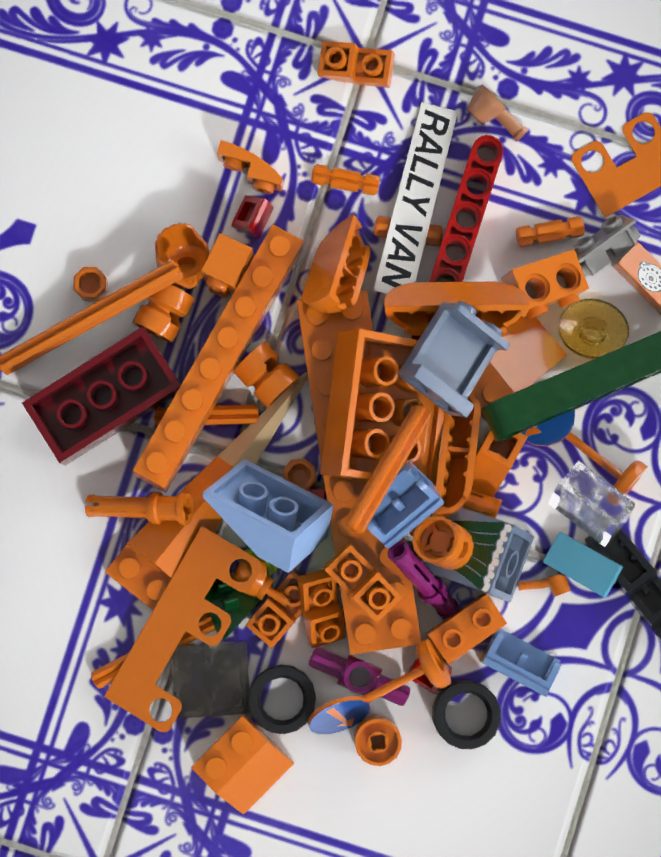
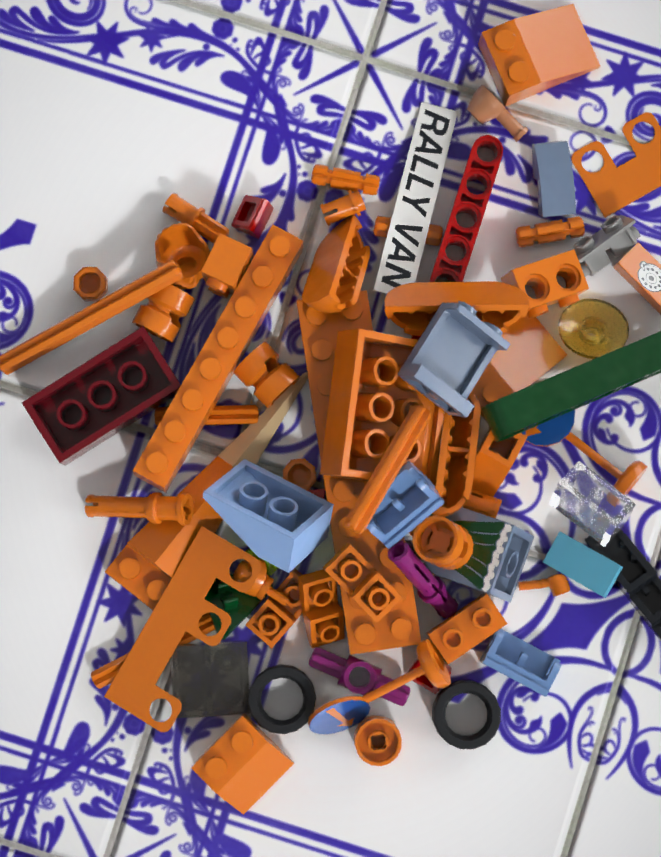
orange slope [217,140,283,194] -> none
orange slope [317,41,395,88] -> none
none -> orange axle [162,193,229,243]
none -> orange pin [320,190,366,226]
none -> orange slope [478,4,600,107]
none -> sand blue slope [532,141,576,217]

